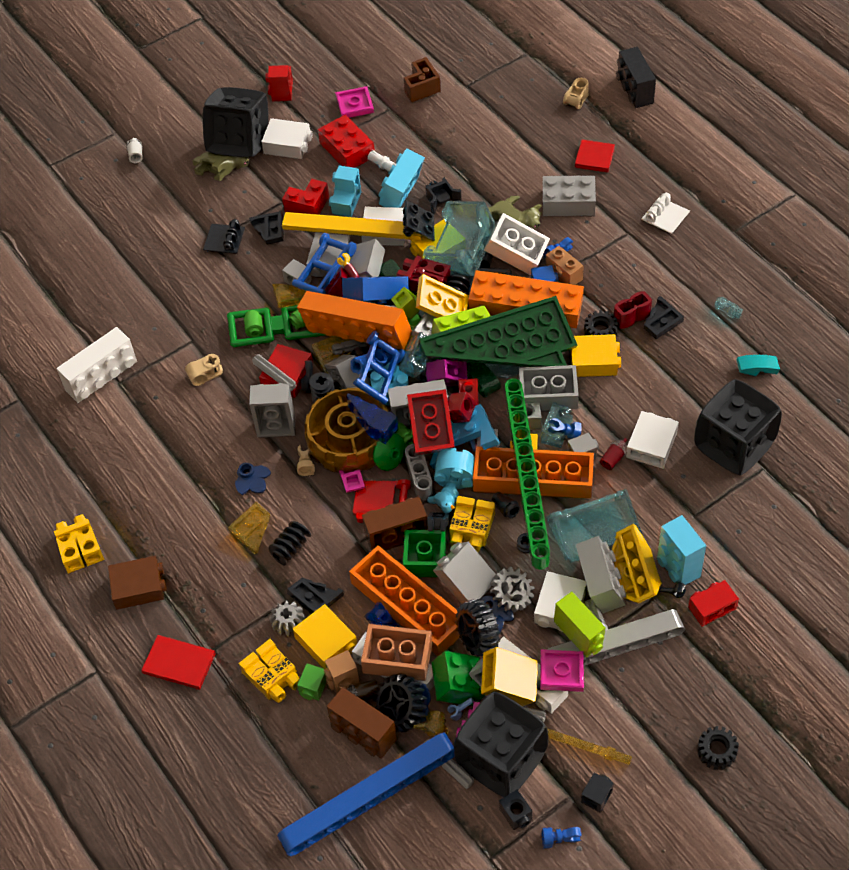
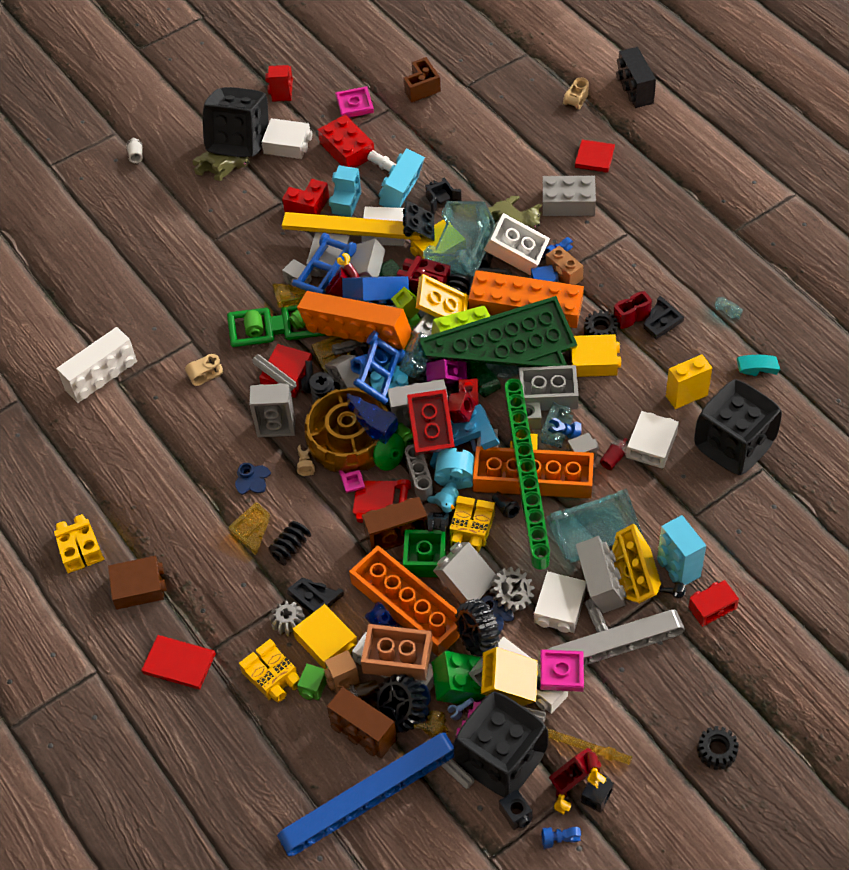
black hinge [203,219,245,254] -> none
black wing [249,211,284,245] -> none
black bush [517,533,530,554] -> none
lime brick [554,591,606,658] -> none
white hinge [641,193,690,234] -> none
none -> dark red torso [548,748,606,815]
none -> yellow brick [666,354,712,409]

